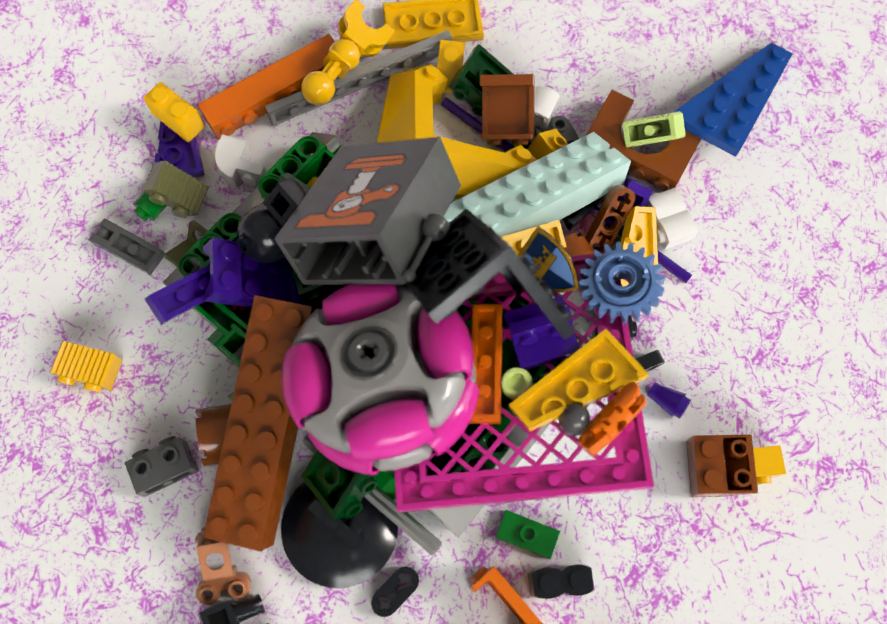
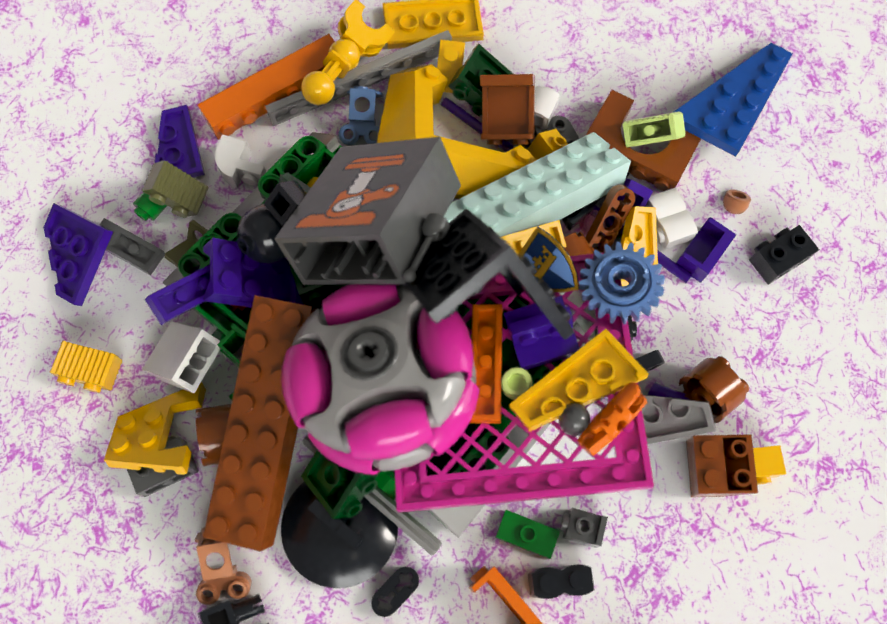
yellow brick [143,82,204,142] -> none
none -> dark purple plate [43,203,113,306]
none -> yellow wing [104,382,206,475]
none -> white brick [142,321,220,393]
none -> medium blue piece [339,86,384,146]
none -> dark grey brick [560,508,608,548]
none -> light grey wing [642,395,716,444]
none -> dark purple panel [676,217,737,283]
none -> dark orange brick [679,356,749,423]
none -> nougat piece [723,190,751,214]
none -> black brick [749,225,820,285]

